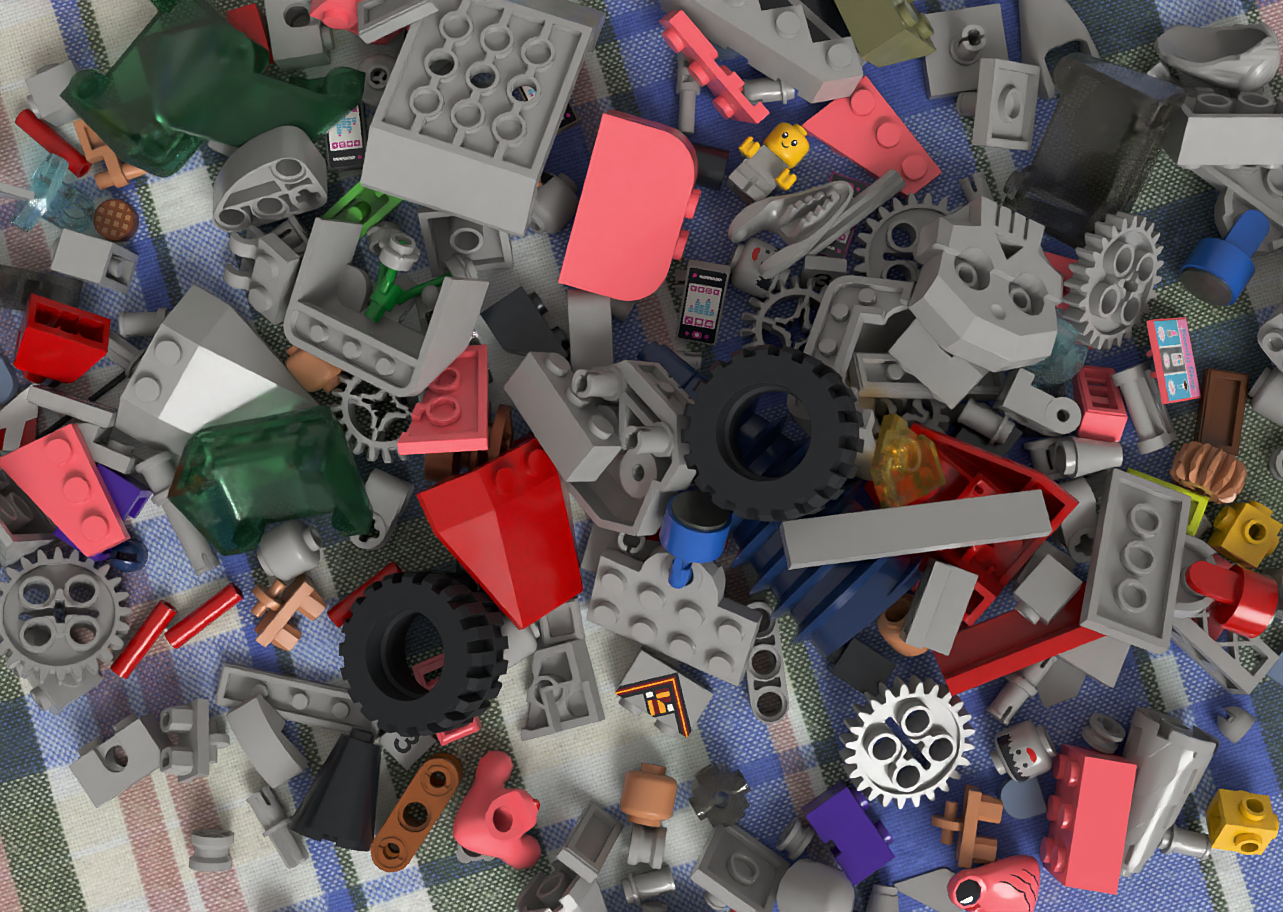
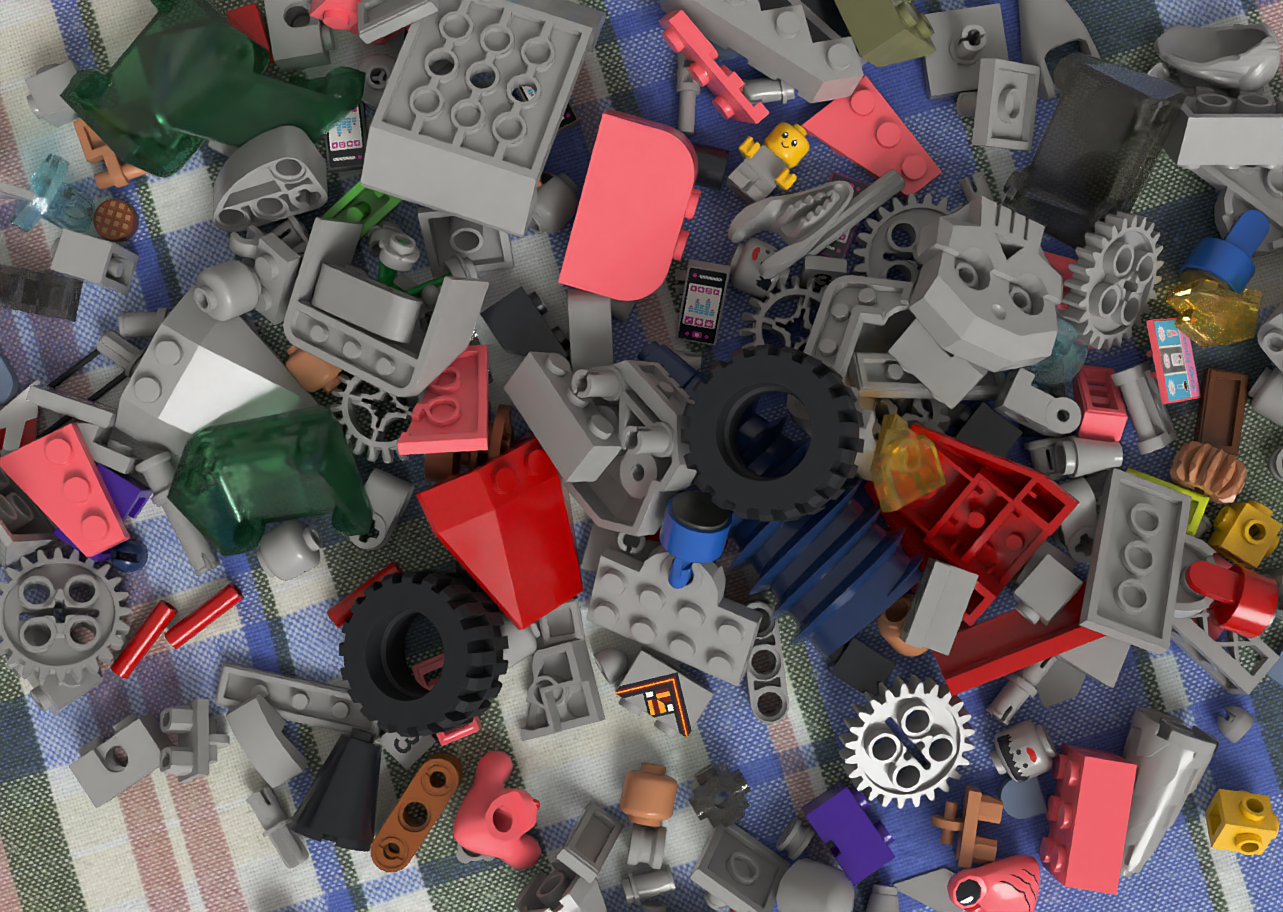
red torso [13,293,111,384] -> none
red piece [15,109,92,178] -> none
light grey wheel [189,829,234,872] -> none
nougat hips [251,573,327,652] -> none
light grey tile [780,489,1052,570] -> none
light grey pin [957,398,1015,446] -> none
light grey bush [1081,713,1126,754] -> none
light grey pin [1157,823,1211,860] -> none
none -> light grey head [194,259,261,321]
none -> light grey beam [310,263,423,343]
none -> light grey hinge [593,648,628,684]
none -> clear yellow plate [1165,279,1263,348]

